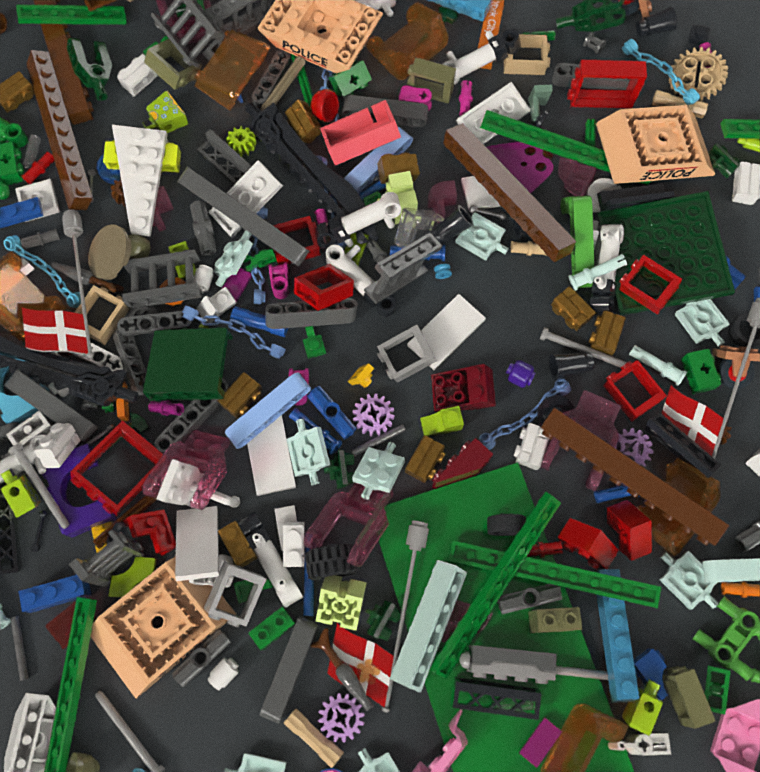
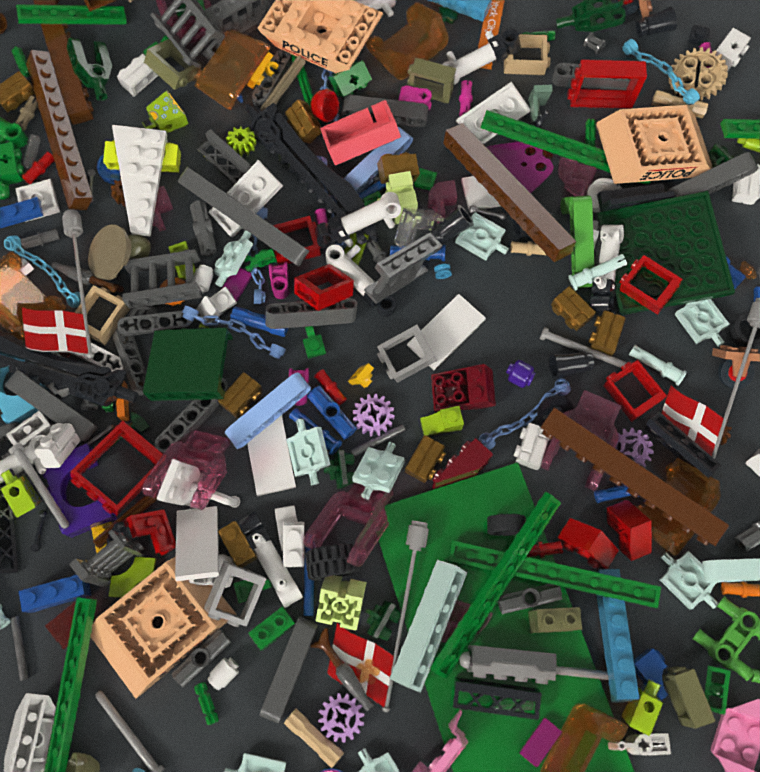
magenta pin [148,400,184,416] -> none
green brick [681,349,721,394] -> none
none -> green axle [12,46,30,78]
none -> dark tan pin [15,96,38,131]
none -> green axle [194,682,219,725]
none -> yellow plate [247,52,279,89]
none -> red pin [314,369,347,406]
none -> green plate [415,168,437,191]
none -> dark grey beam [667,152,759,198]
none -> white brick [716,28,751,72]
none -> clear orange plant [740,261,757,279]

